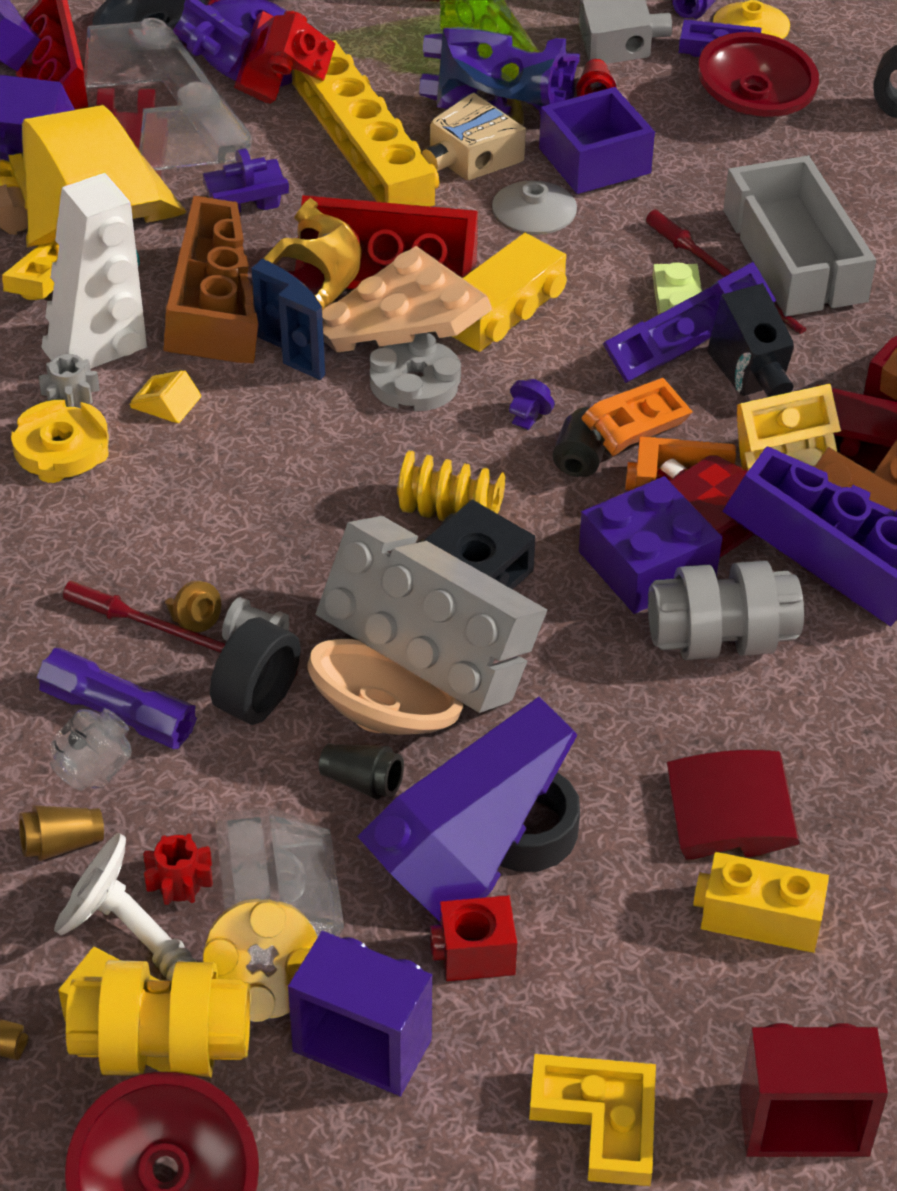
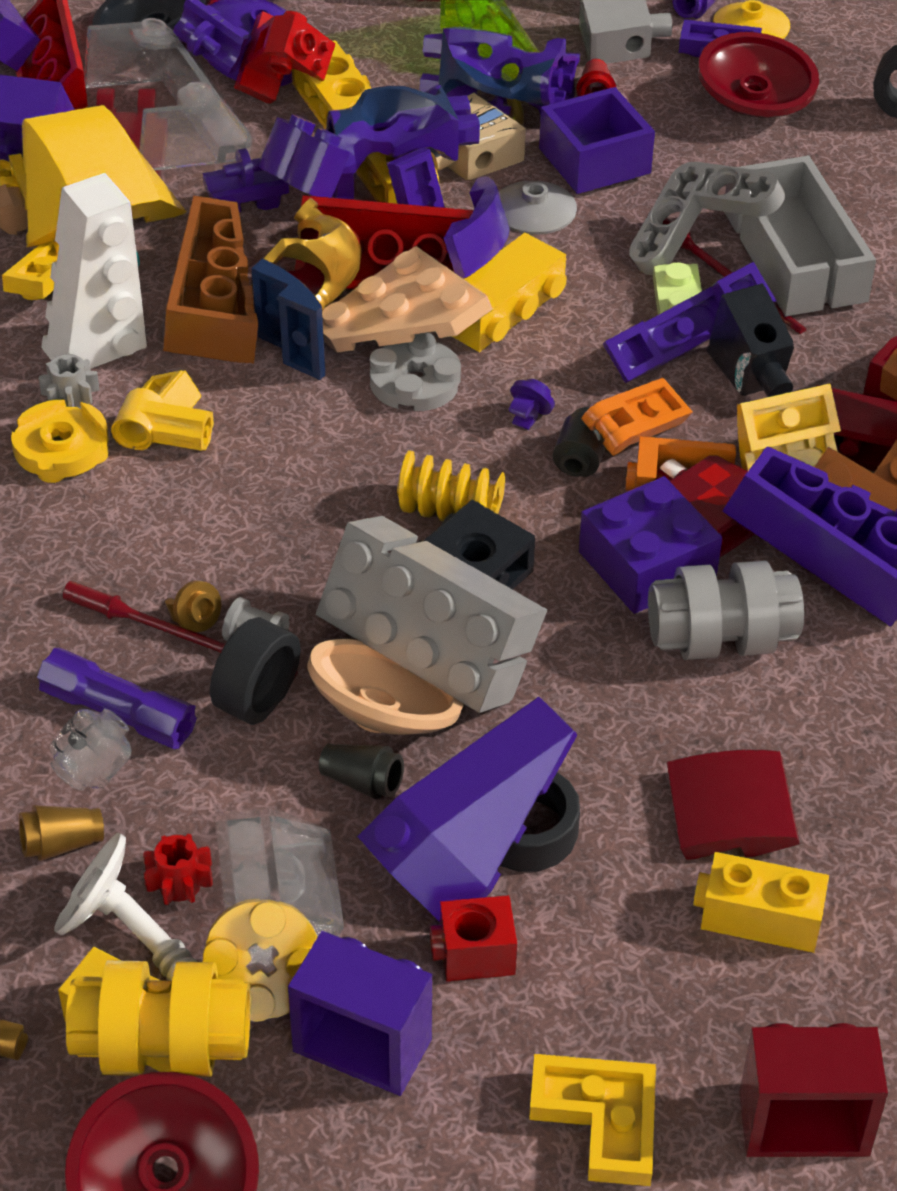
none -> yellow piece [111,388,214,451]
none -> dark purple brick [258,114,350,198]
none -> dark purple hips [326,85,480,200]
none -> dark purple plate [387,148,445,208]
none -> dark purple slope [444,176,510,279]
none -> light grey beam [629,162,785,275]

